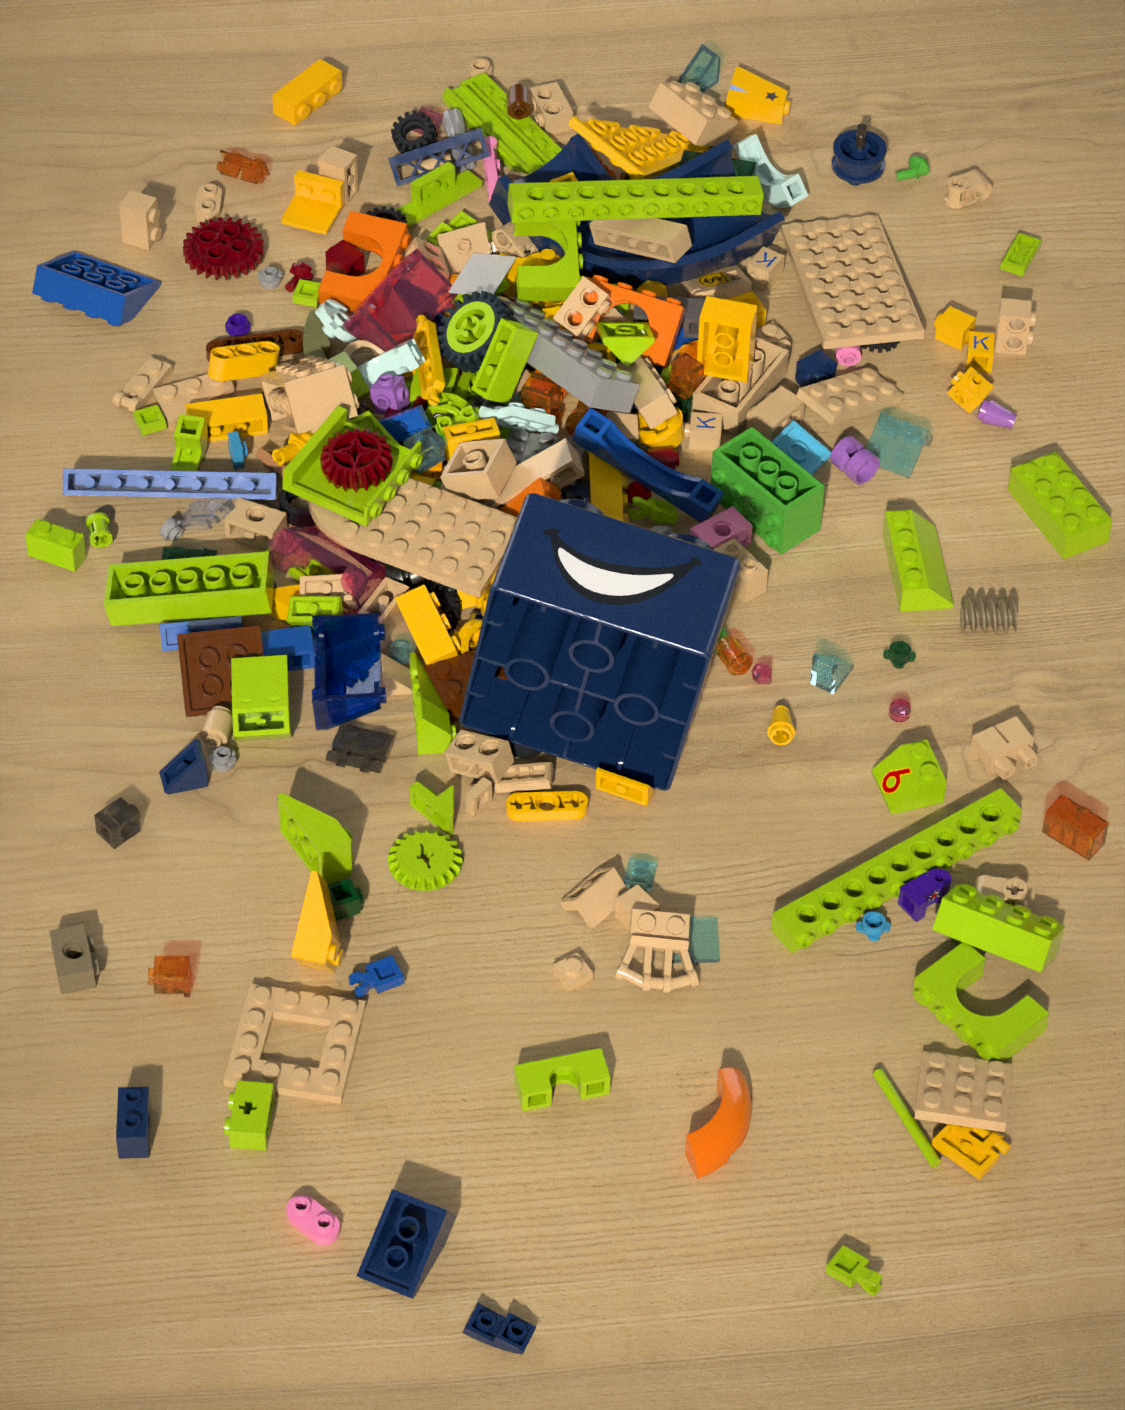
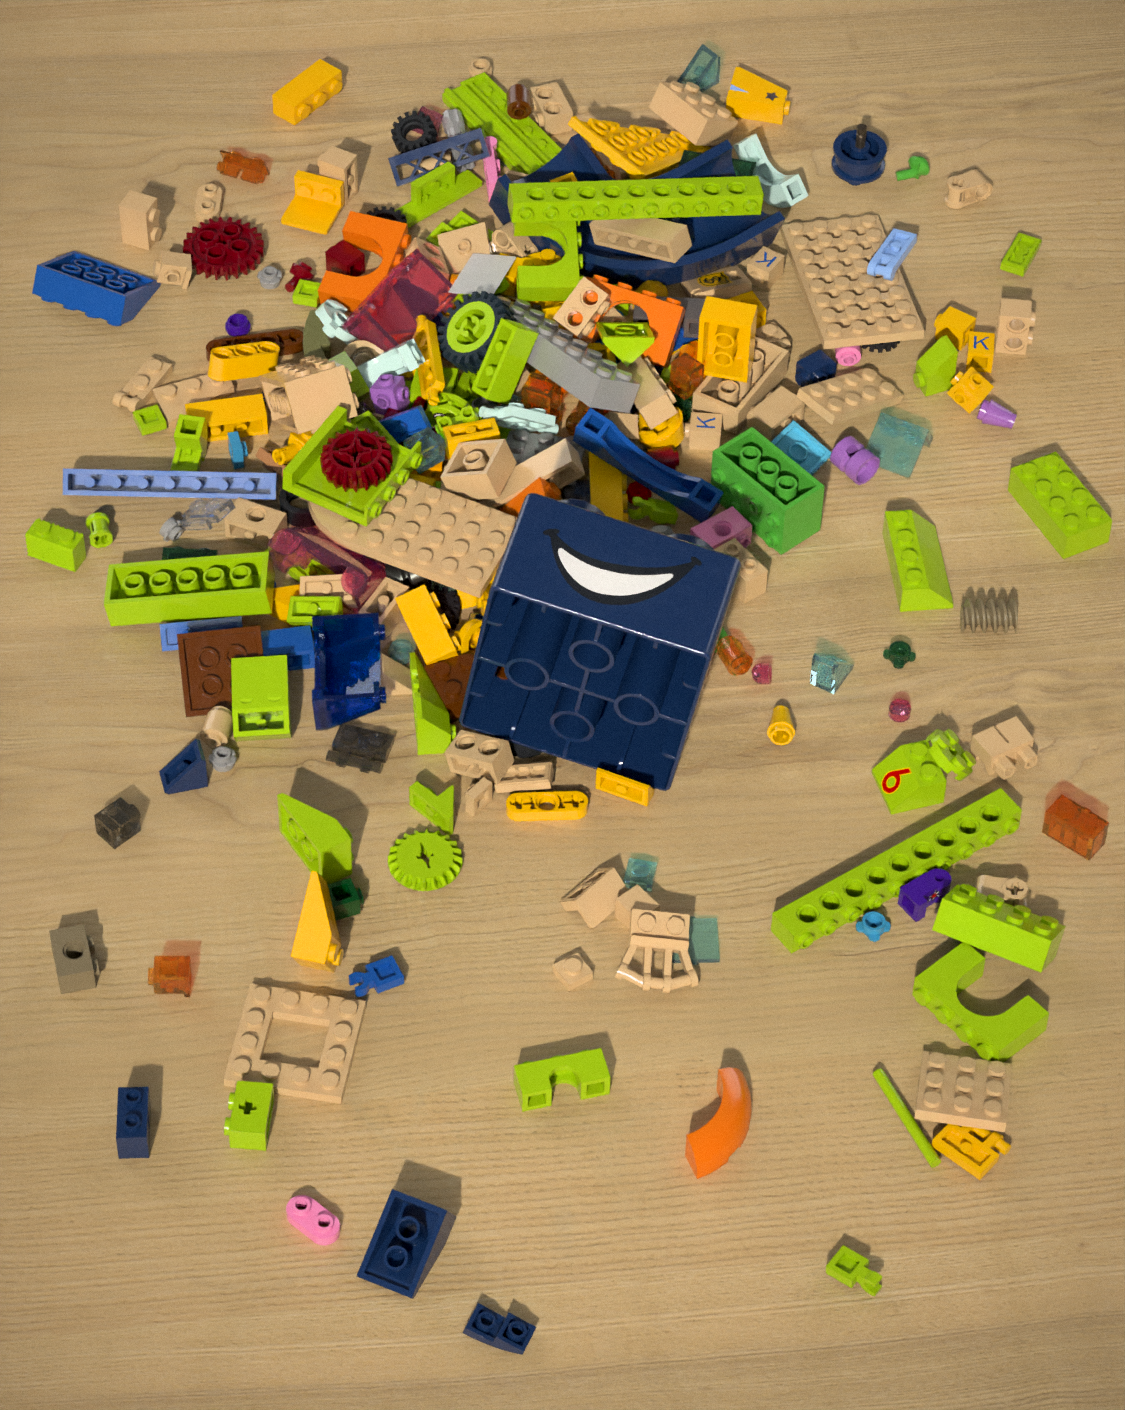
none -> tan brick [153,250,192,290]
none -> light blue plate [867,228,917,281]
none -> lime slope [913,335,958,397]
none -> lime plate [926,729,976,781]

